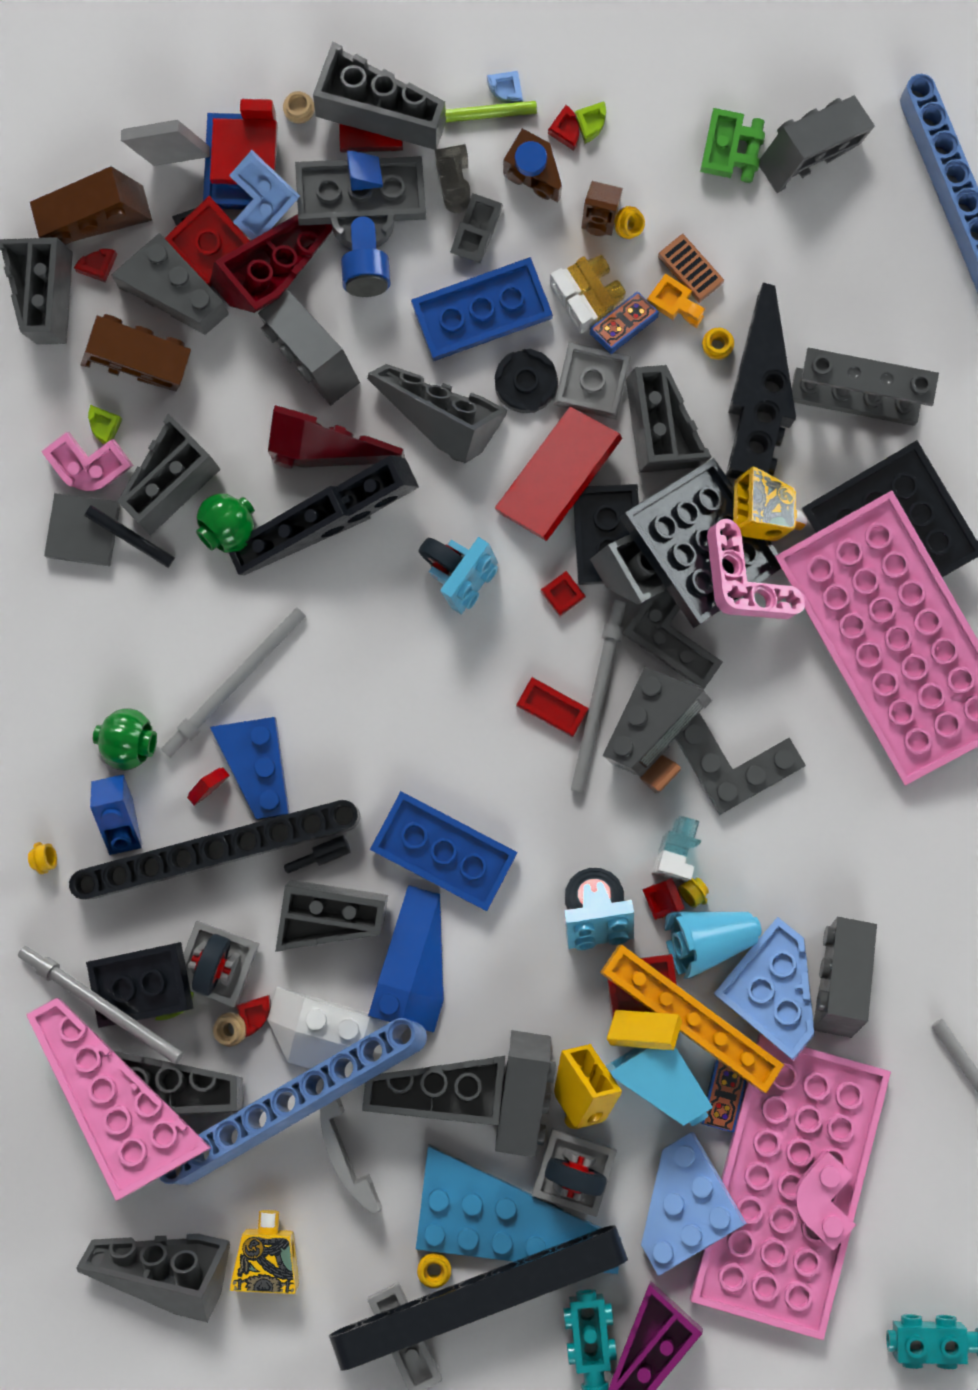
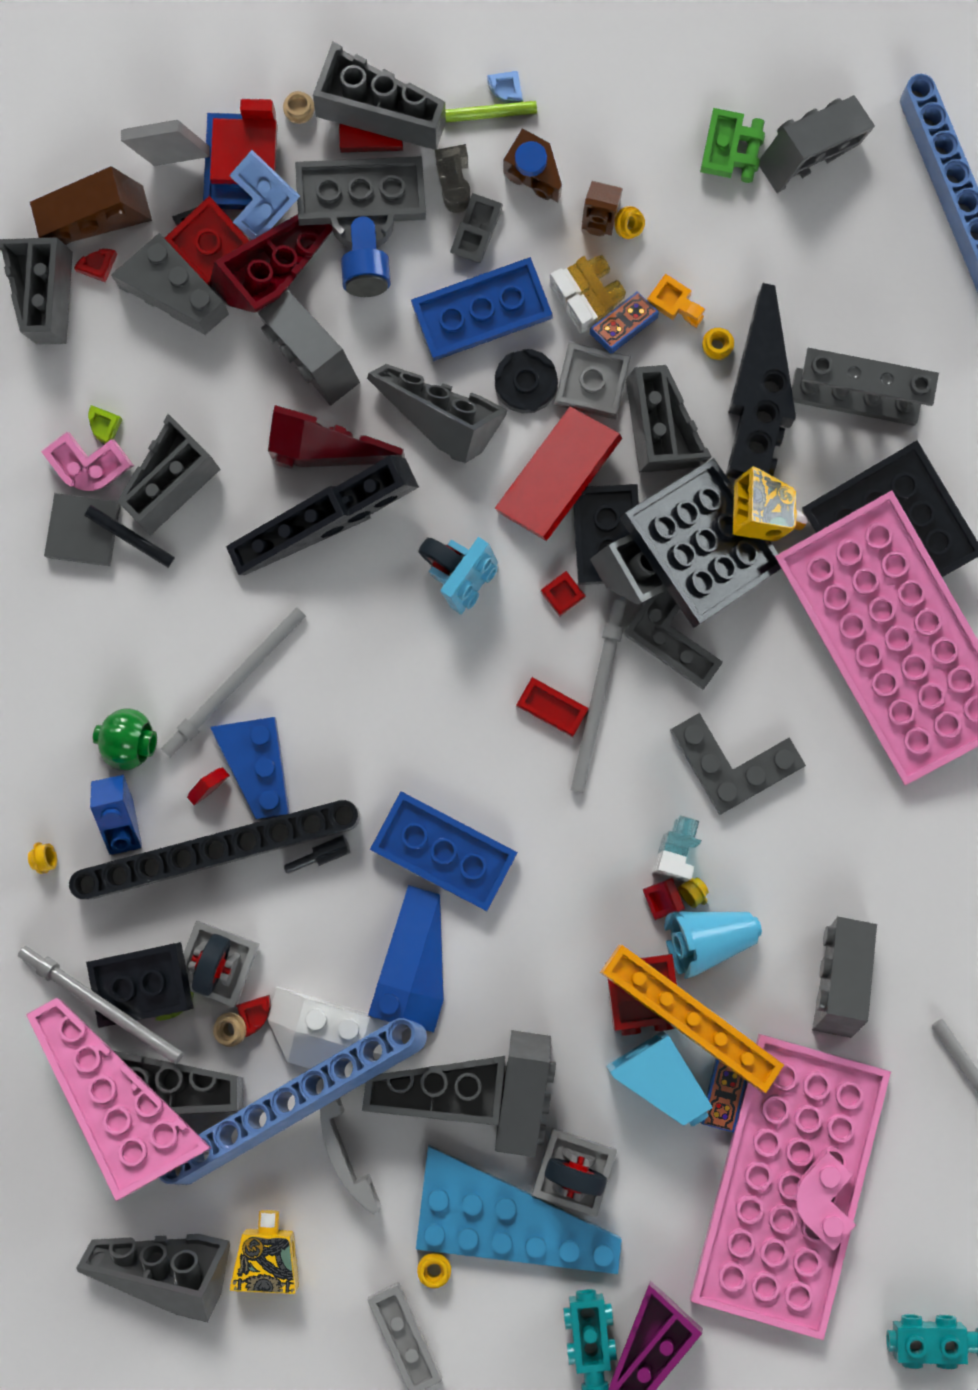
reddish brown wedge [80,314,191,391] -> none
green plant [196,493,255,553] -> none
dark grey wedge [275,880,388,952] -> none
black beam [329,1225,628,1371] -> none
blue slope [347,151,383,191] -> none
red tile [548,105,579,151] -> none
yellow torso [554,1044,622,1129] -> none
medium azure plate [564,868,634,950] -> none
lime tile [575,101,606,144] -> none
dark grey wedge [602,667,712,777] -> none
yellow tile [607,1010,682,1051] -> none
nougat slope [640,755,681,793] -> none
light blue plate [641,1132,747,1276] -> none
nougat tile [658,233,724,303] -> none
bright pink beam [707,519,805,619] -> none
light blue plate [714,917,815,1061] -> none

